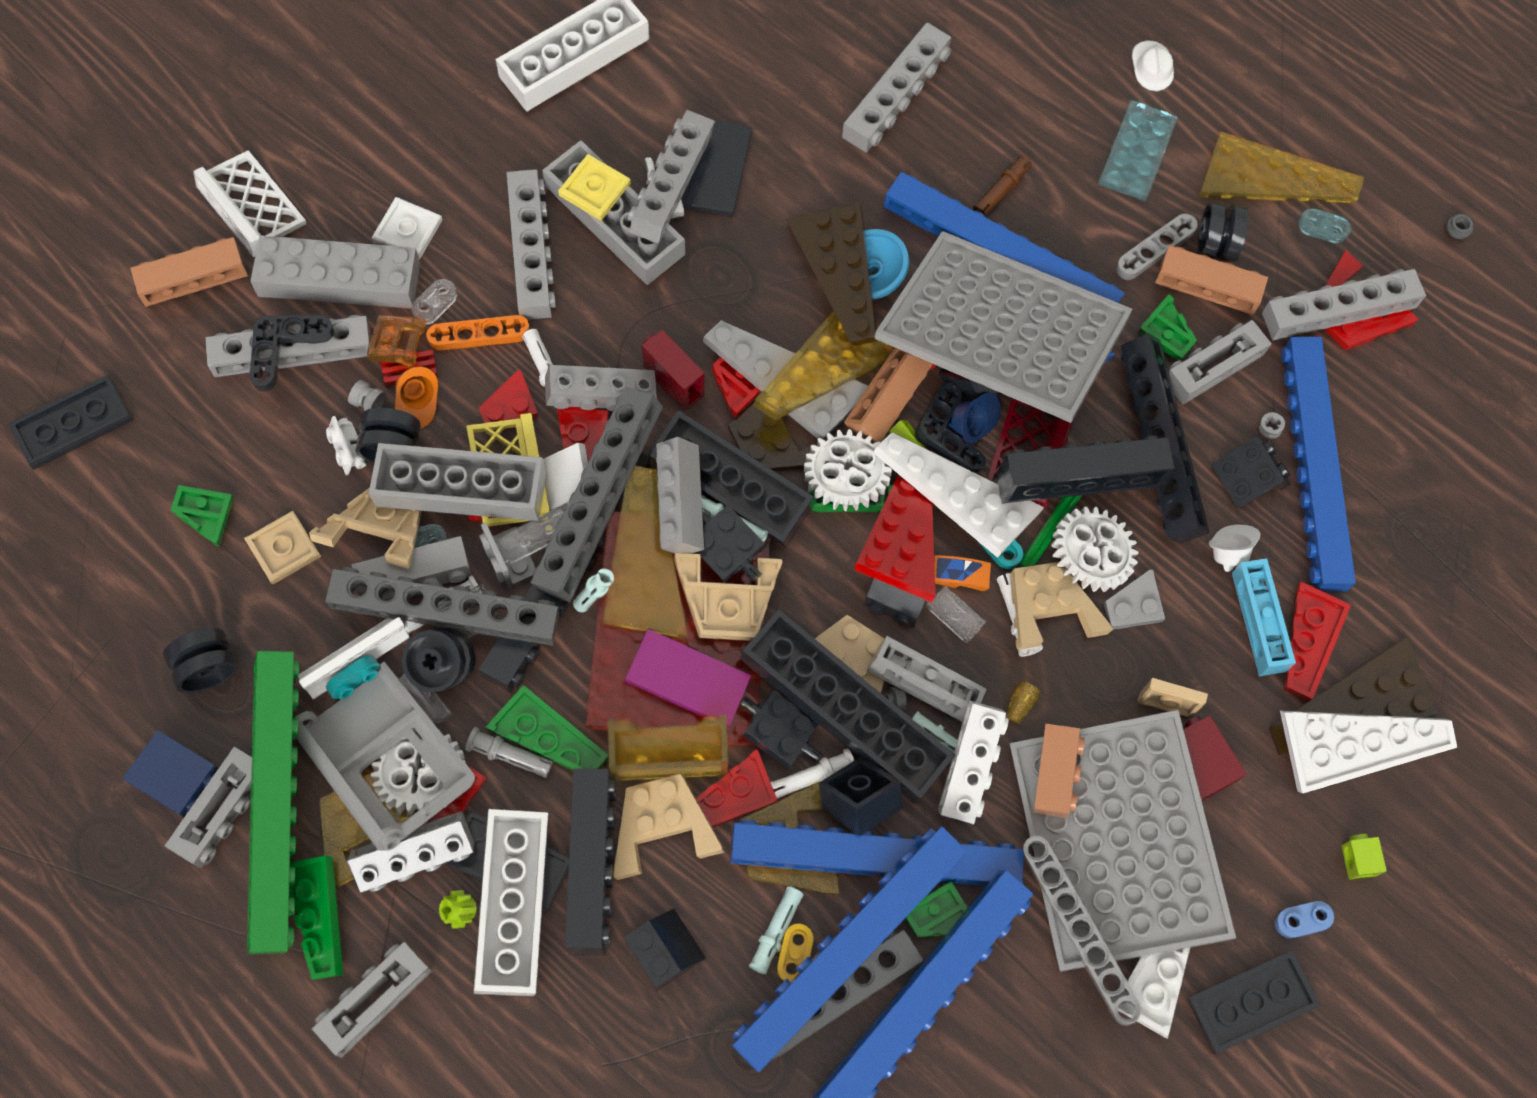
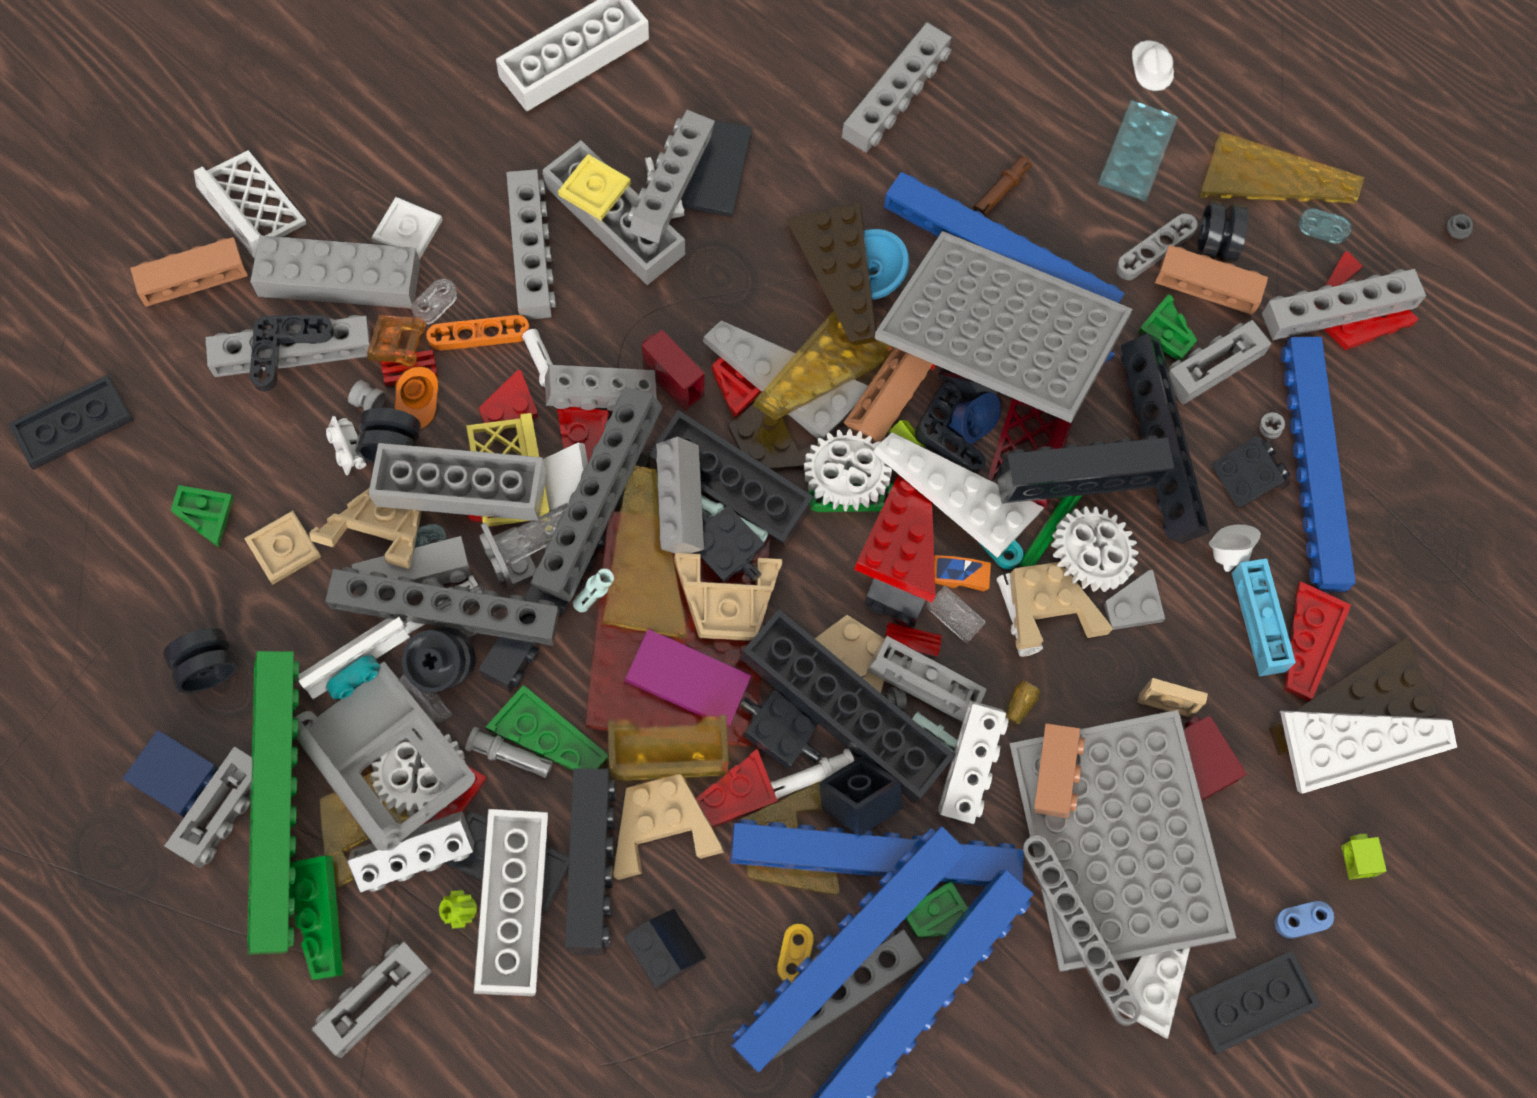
light aqua pin [749,886,804,975] -> none
none -> red tile [885,622,942,656]

